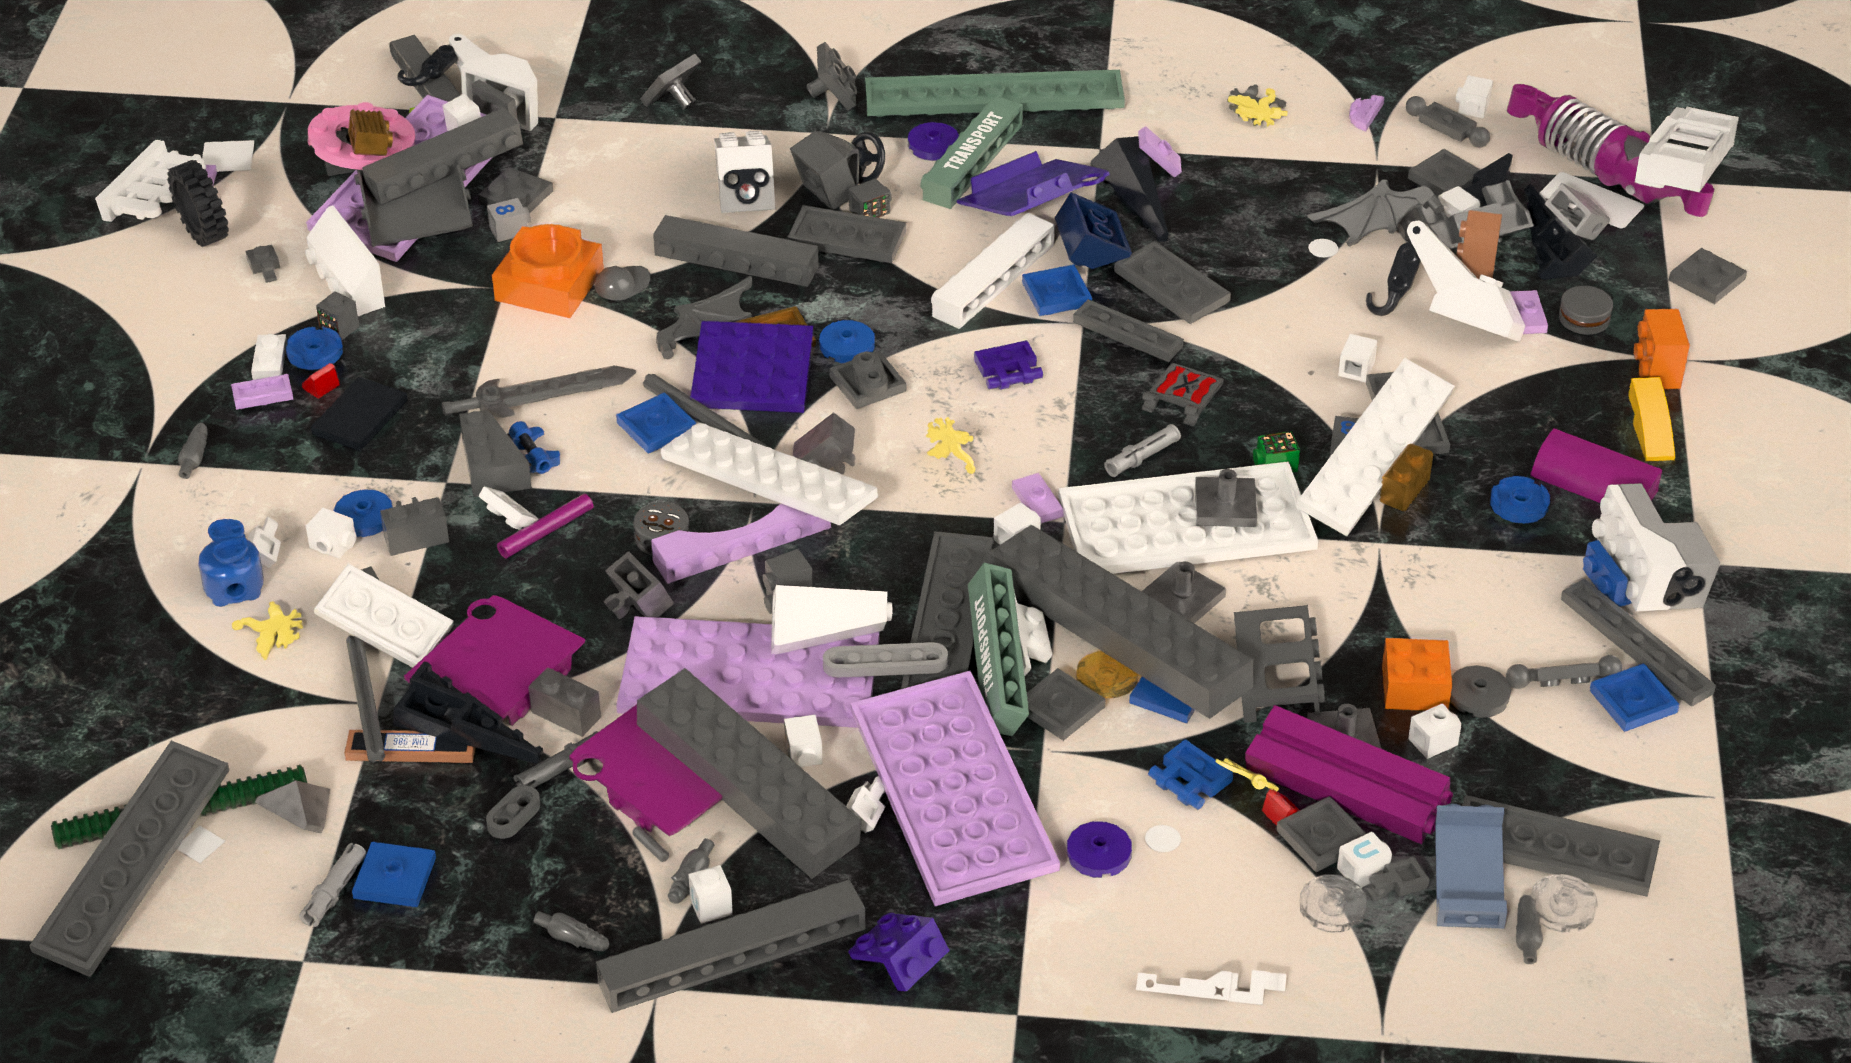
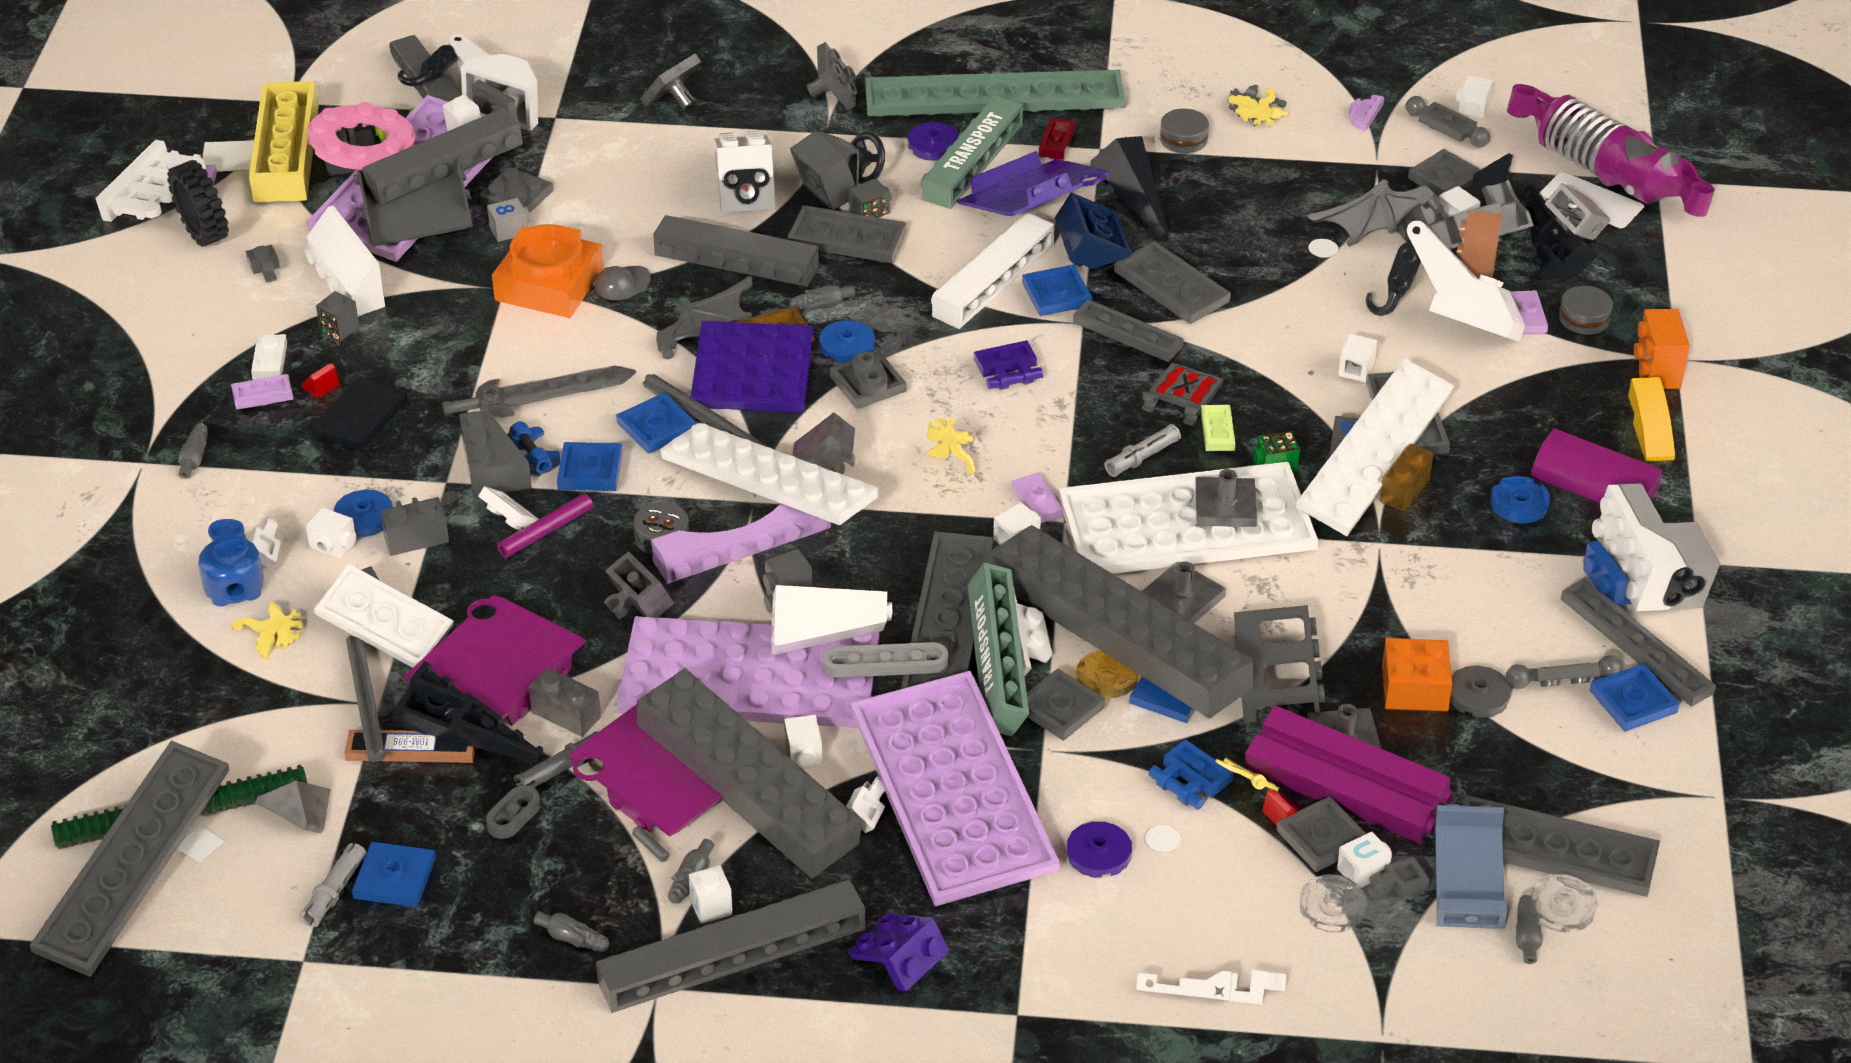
blue plate [286,327,343,370] -> none
pearl gold brick [348,109,393,156] -> none
lavender plate [1138,126,1182,177] -> none
white brick [1408,703,1462,759] -> none
white piece [1635,107,1739,192] -> none
dark grey plate [1668,248,1747,304] -> none
none -> light yellow brick [249,81,319,203]
none -> blue plate [557,442,623,491]
none -> dark grey piece [789,285,855,312]
none -> dark red plate [1039,118,1076,160]
none -> dark grey head [1160,108,1209,153]
none -> yellowish green plate [1201,405,1235,451]

